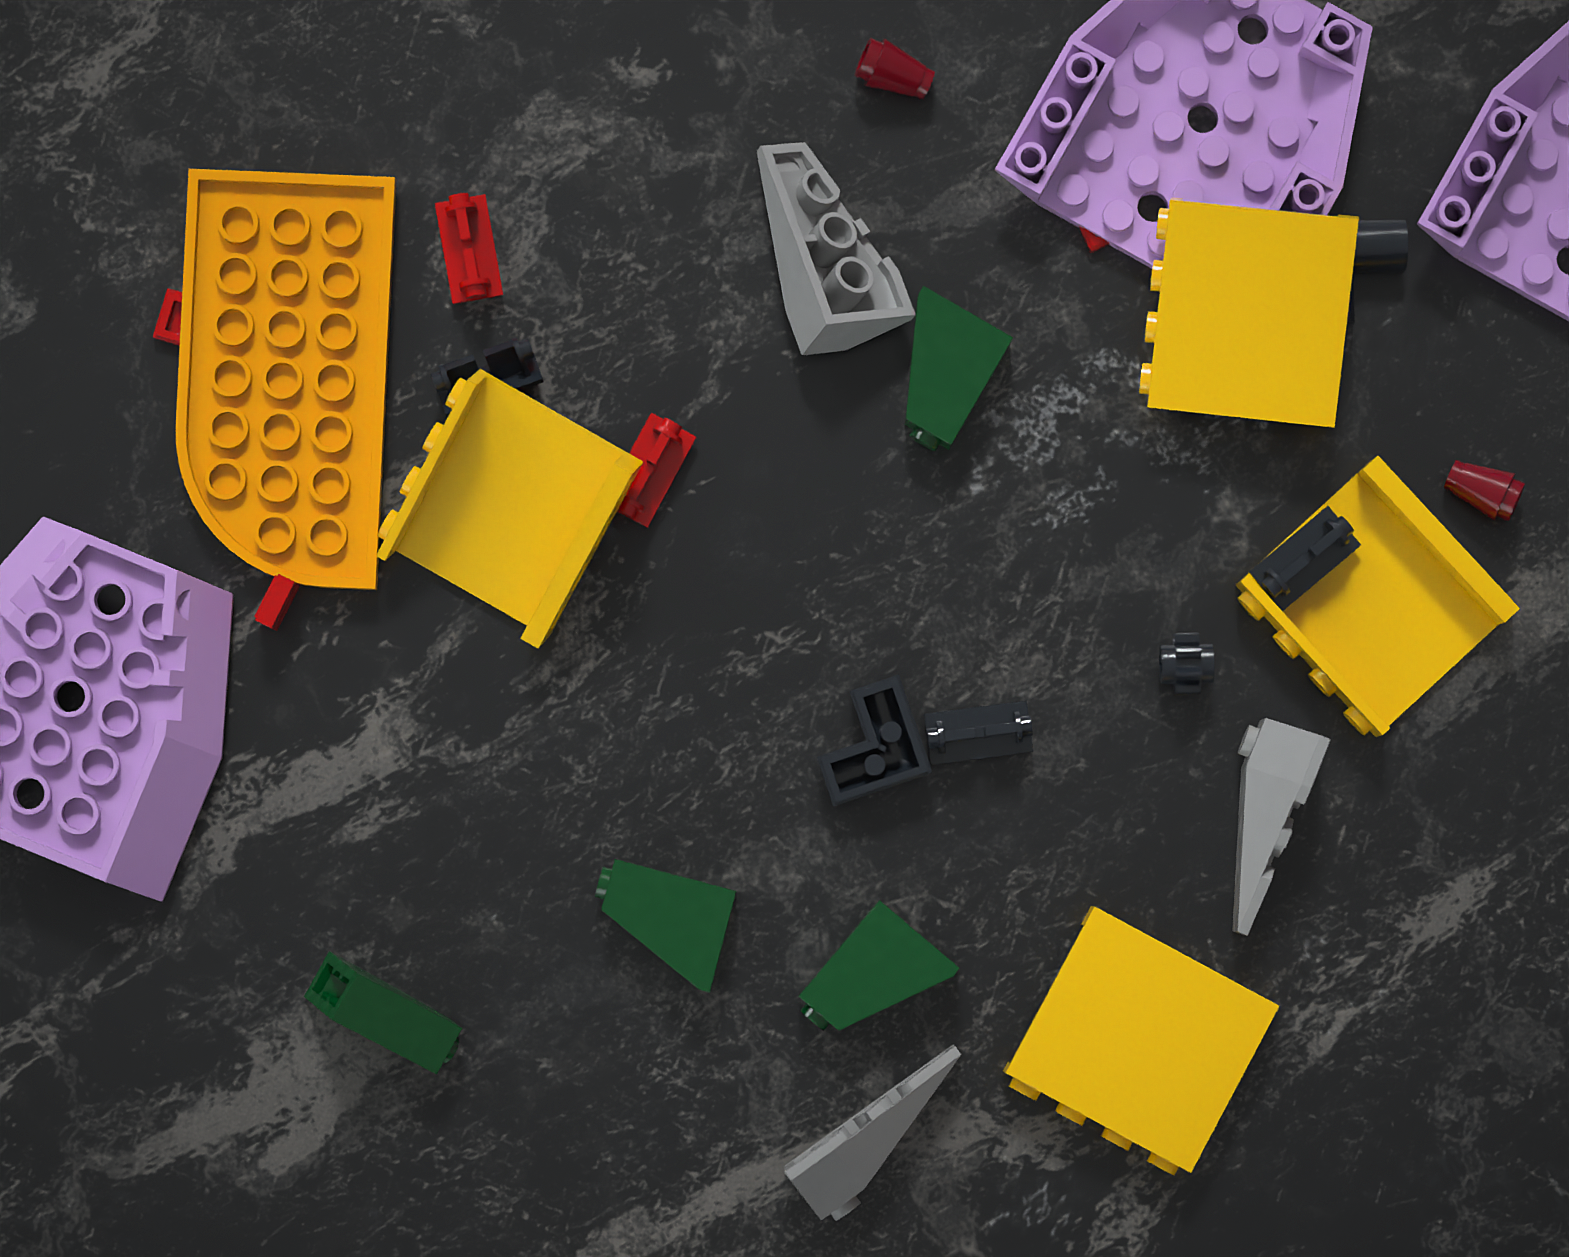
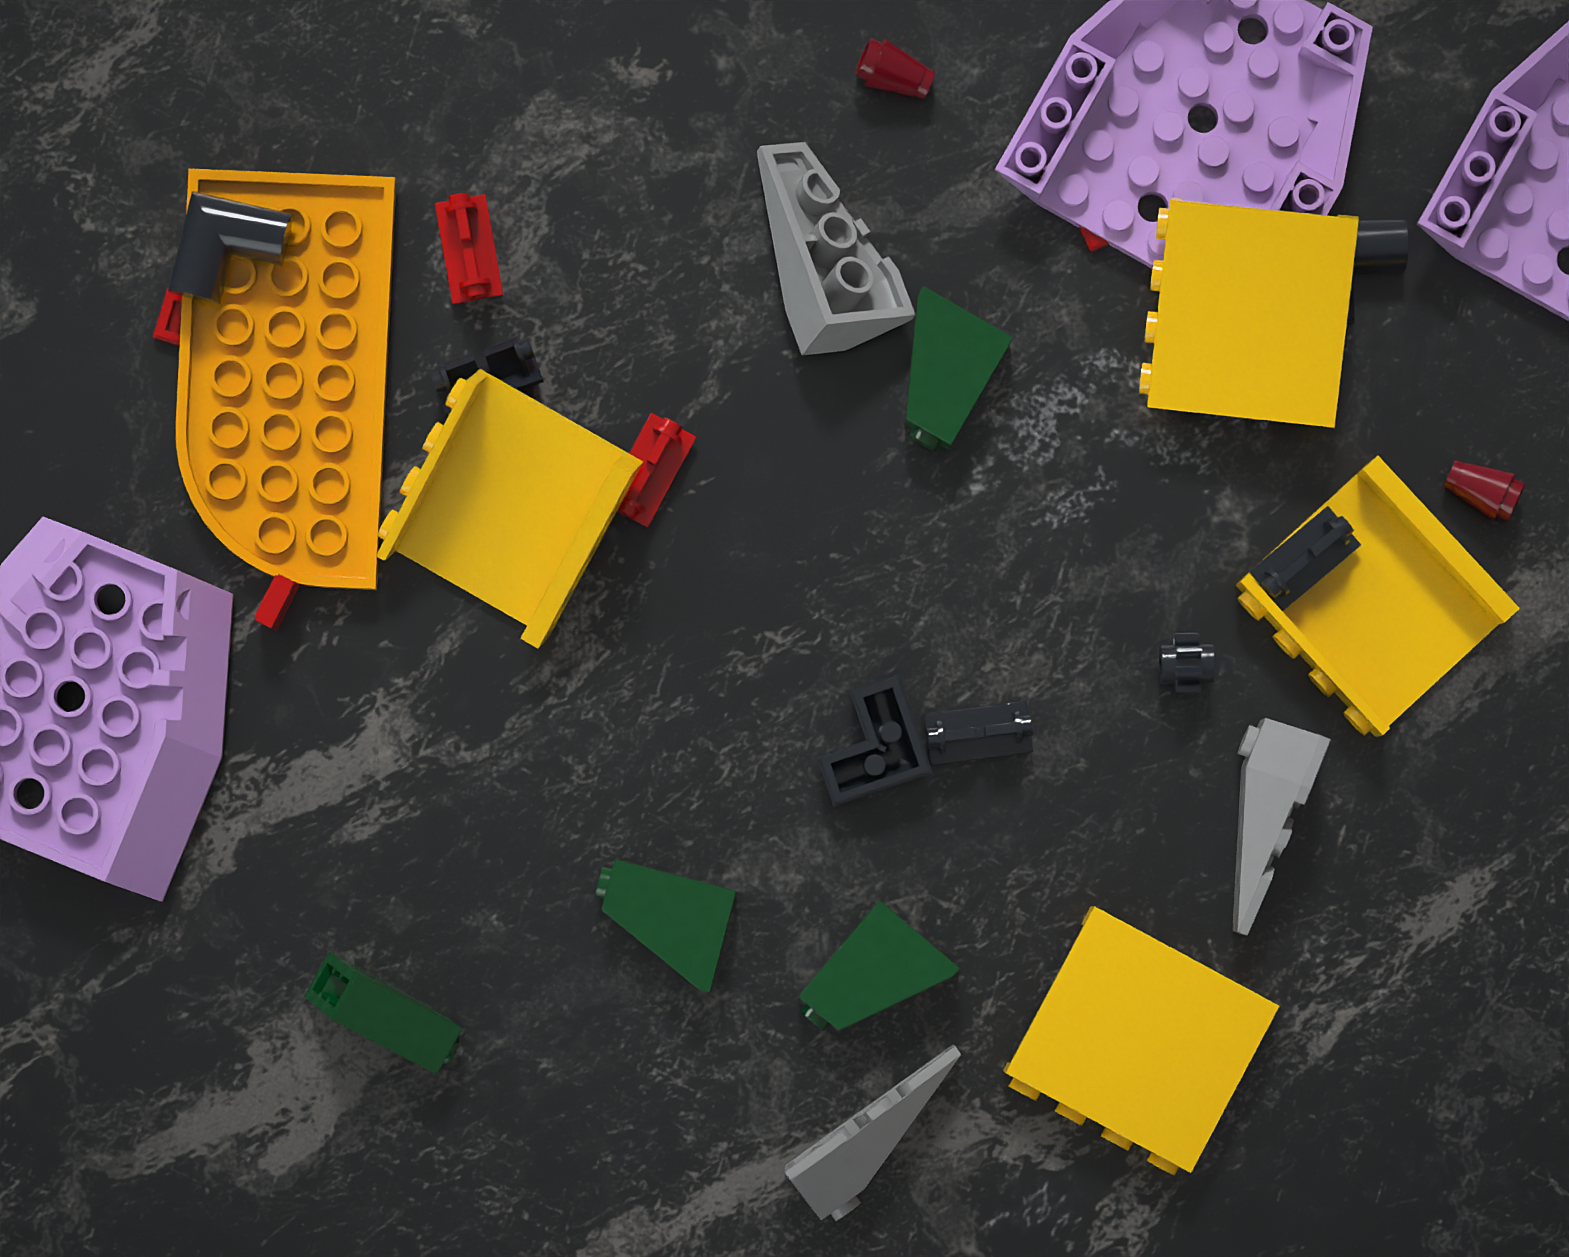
none -> black brick [168,191,294,304]

